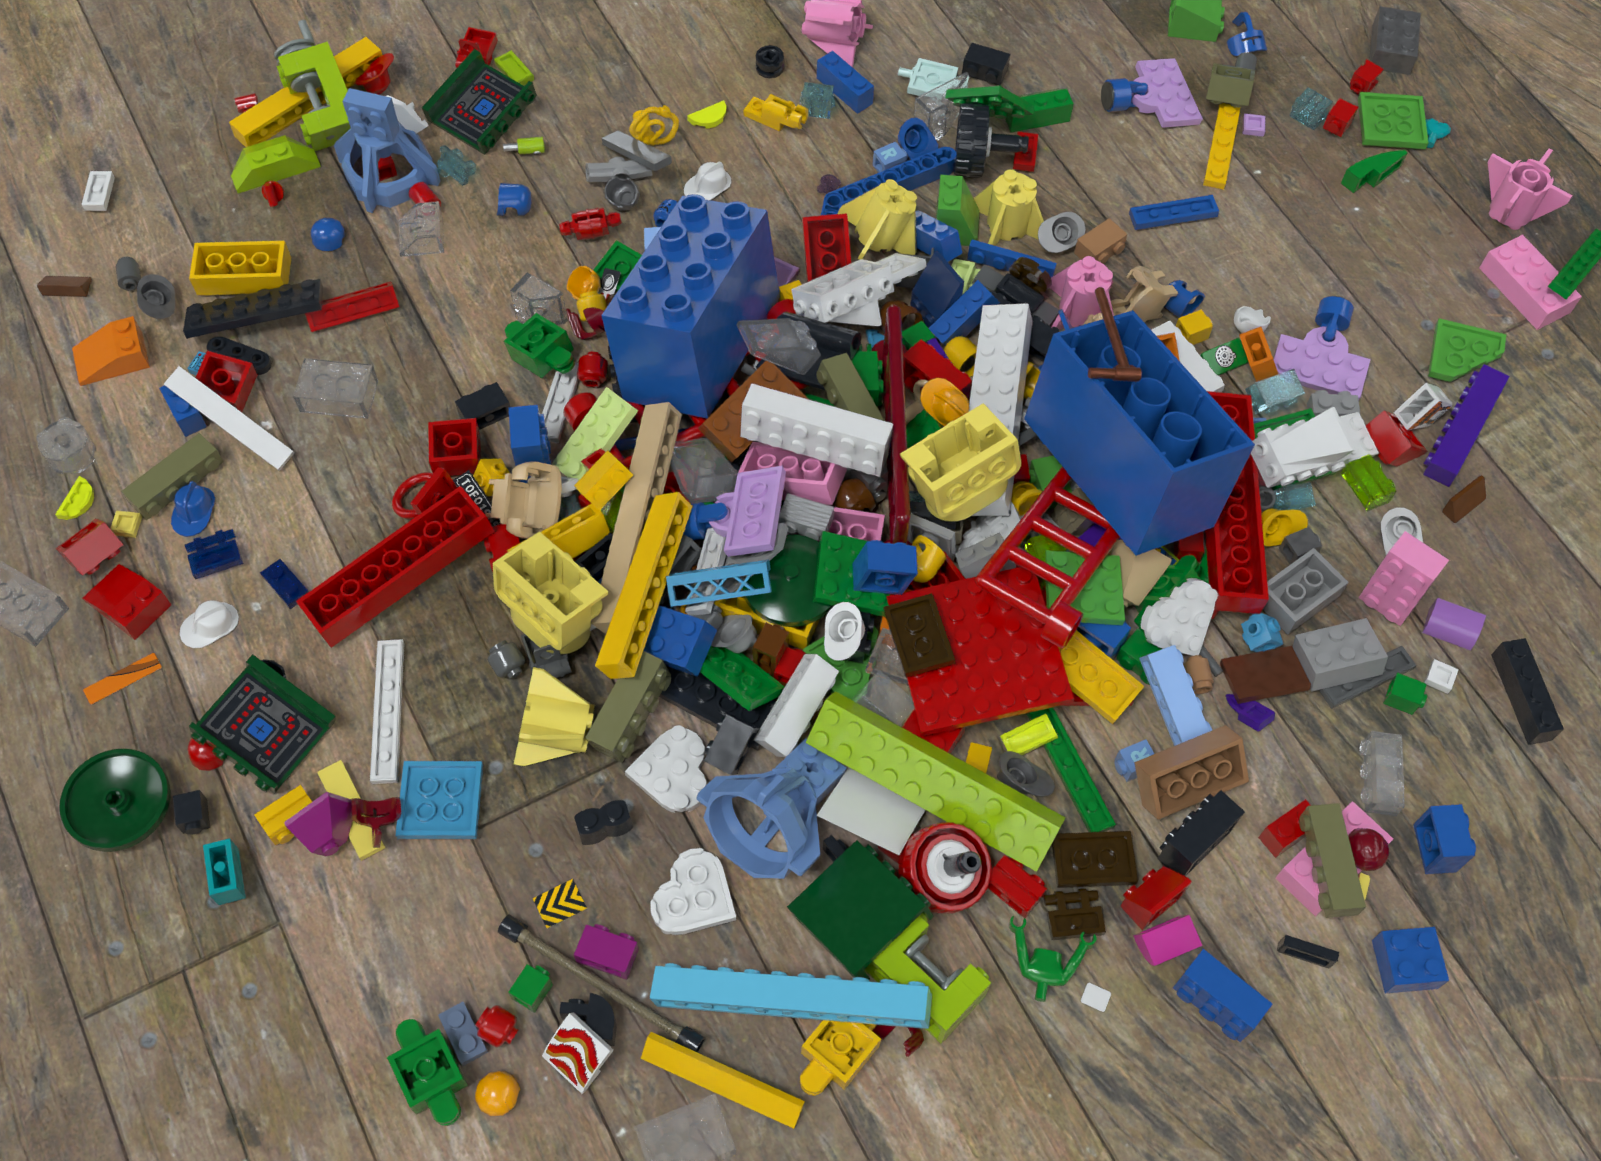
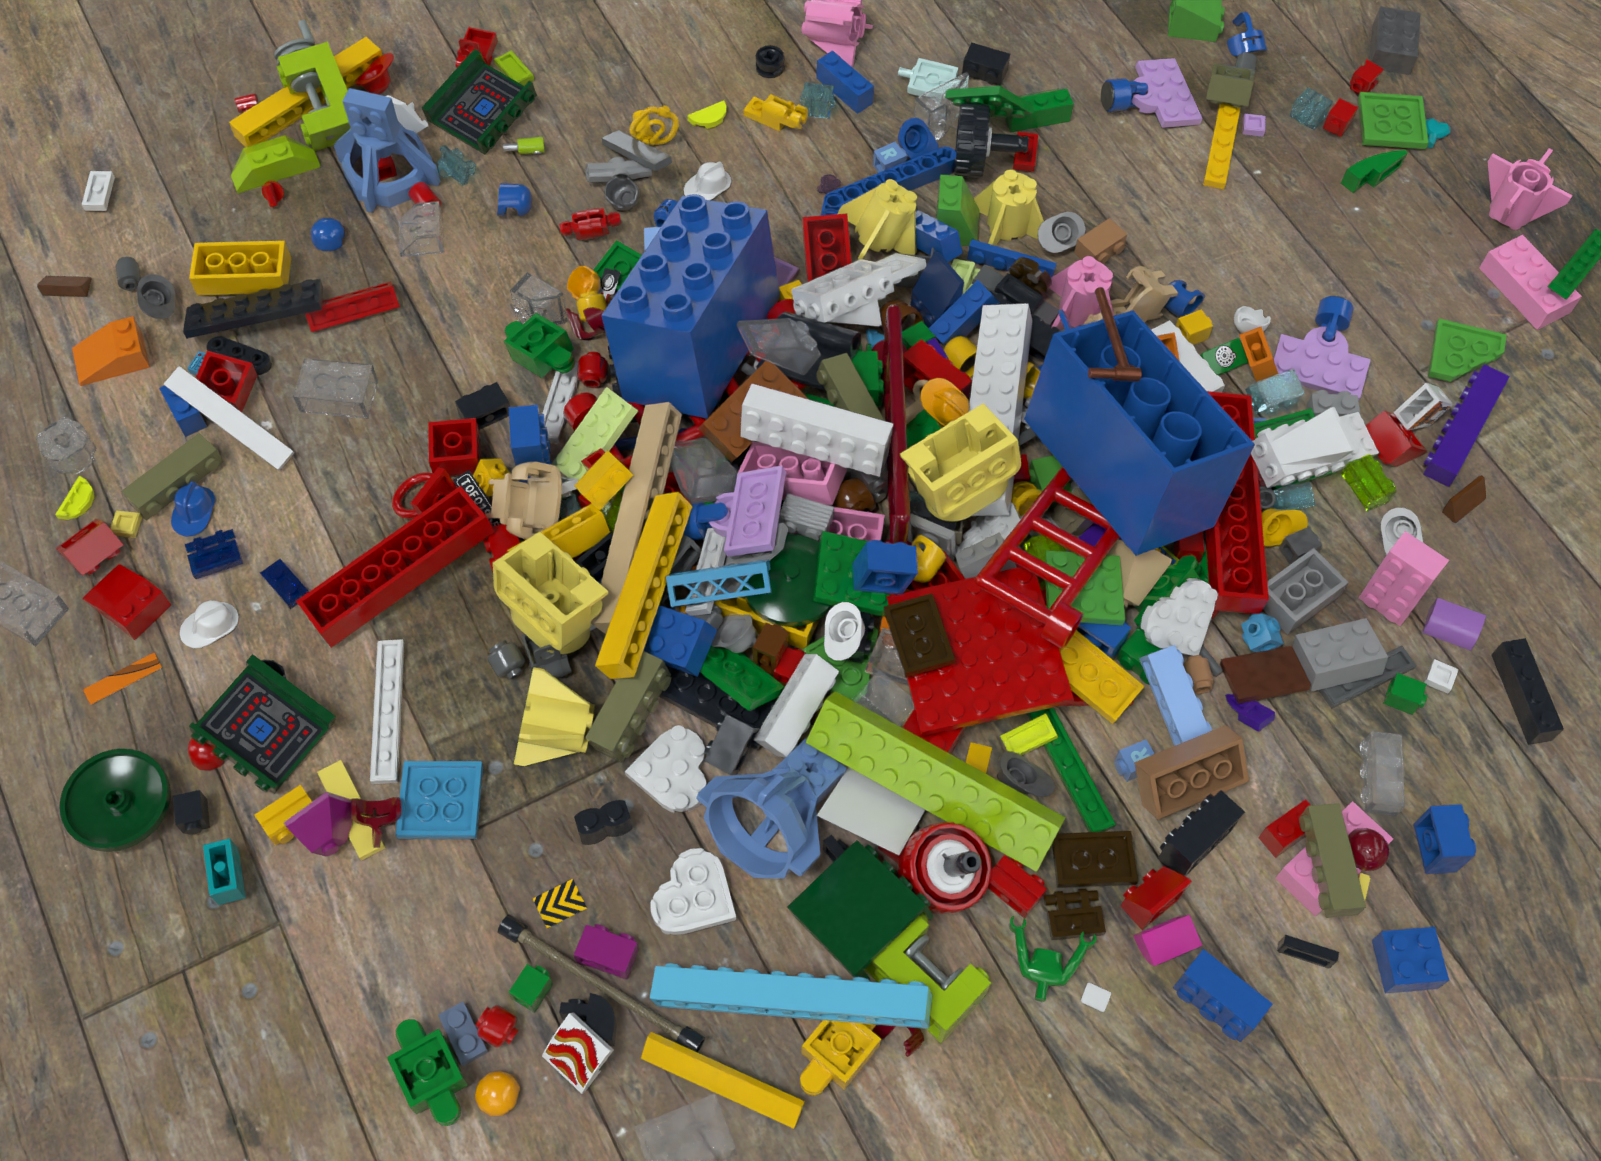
blue plate [1129,195,1219,230] -> none

